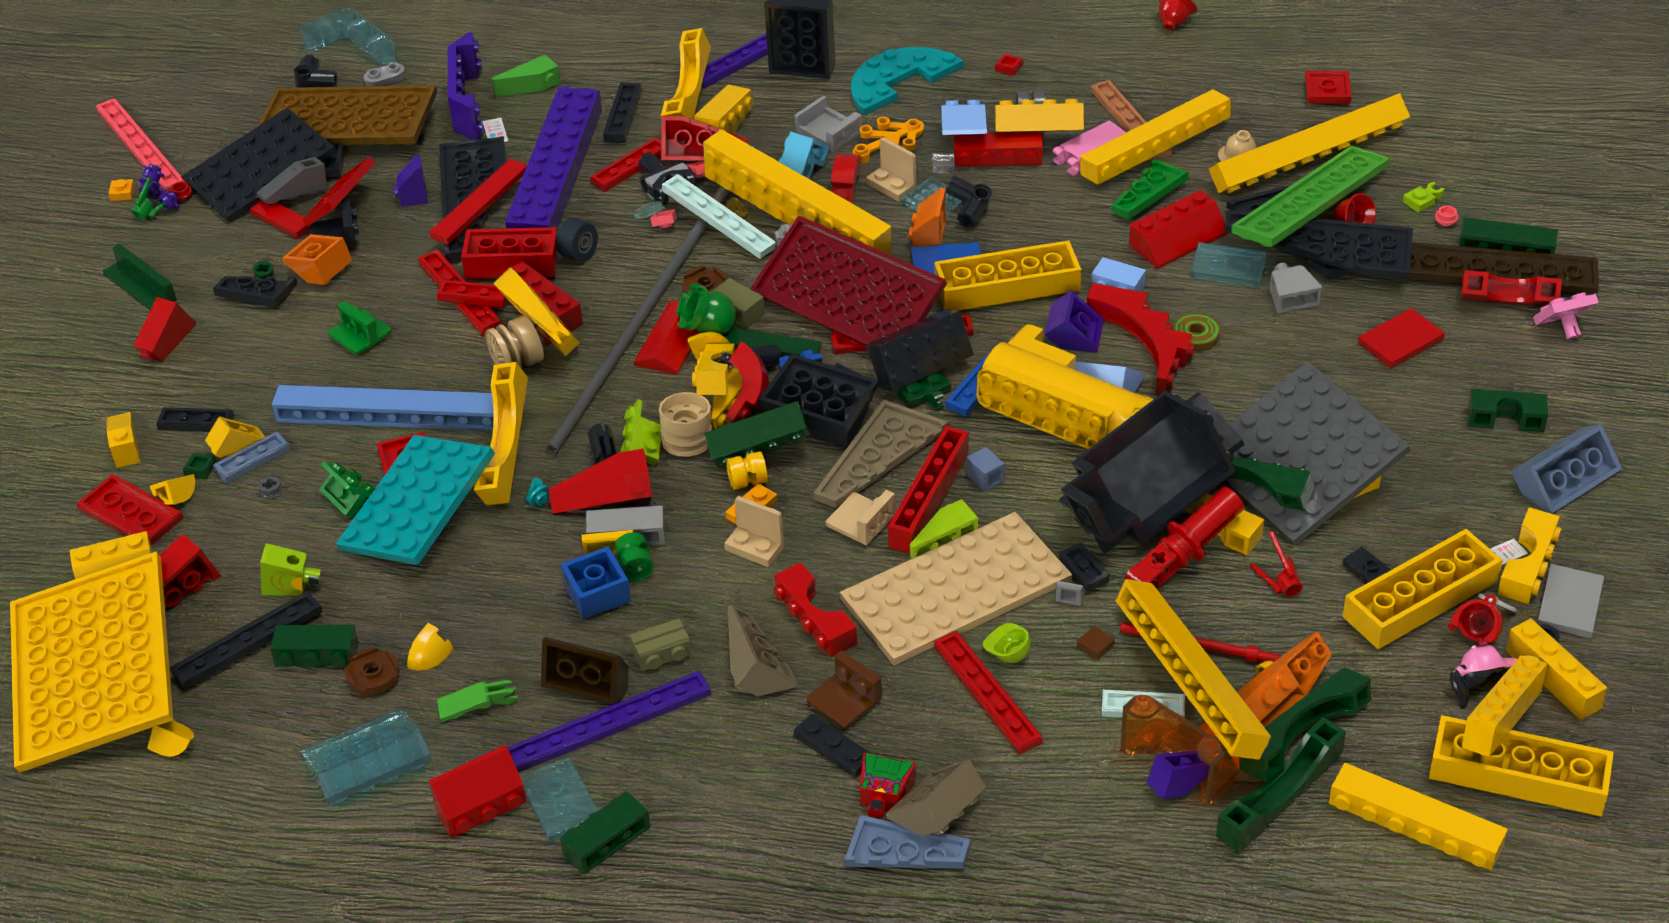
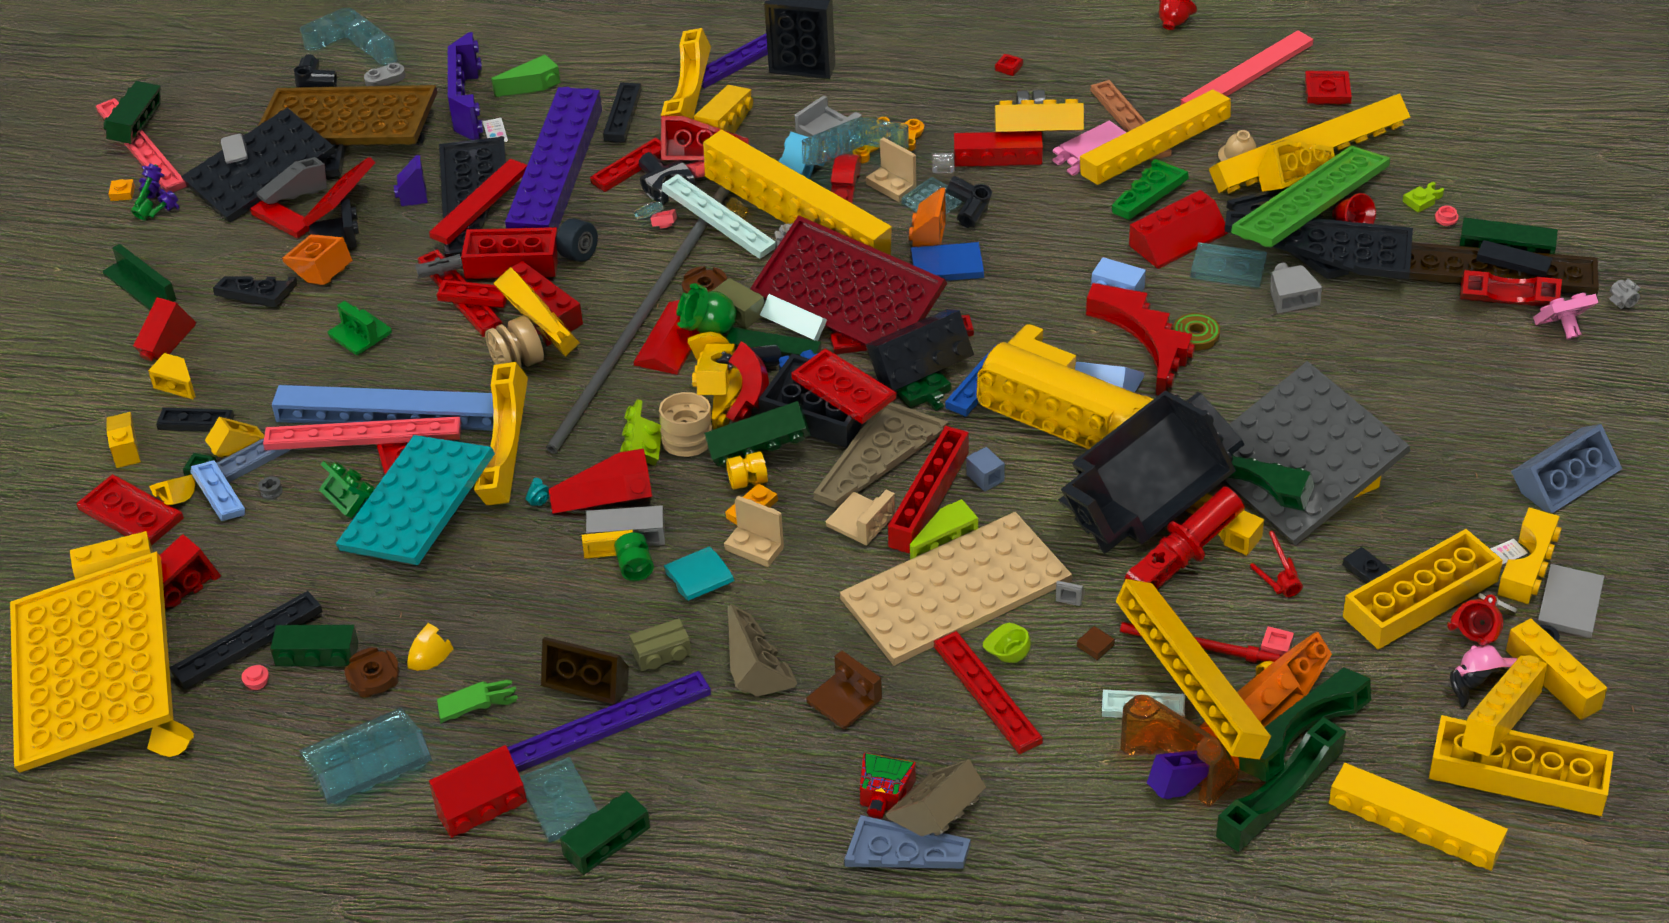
red plate [170,181,192,201] -> none
dark green bush [253,261,275,280] -> none
lime torso [260,543,322,596] -> none
blue brick [560,546,631,619] -> none
black arm [588,423,617,465] -> none
red arch [773,562,858,658] -> none
black plate [793,714,872,778] -> none
teal plate [851,47,964,116] -> none
yellow brick [934,241,1081,310] -> none
light blue slope [941,100,987,135] -> none
dark purple slope [1045,291,1104,352] -> none
black plate [1059,543,1110,592] -> none
red tile [1358,308,1445,368] -> none
dark green arch [1468,389,1548,433] -> none
none -> dark green brick [103,81,161,144]
none -> yellow slope [148,353,196,400]
none -> light blue tile [191,460,245,521]
none -> light grey slope [221,133,248,164]
none -> coral plate [242,665,269,690]
none -> coral tile [263,417,461,450]
none -> dark grey pin [415,254,463,279]
none -> teal slope [664,546,734,601]
none -> light aqua tile [760,294,827,341]
none -> red tile [791,348,896,424]
none -> clear light blue beam [802,117,909,165]
none -> coral tile [1181,30,1314,105]
none -> yellow wedge [1257,140,1335,192]
none -> coral plate [1261,626,1294,657]
none -> black tile [1476,240,1553,278]
none -> light grey gear [1609,278,1641,309]

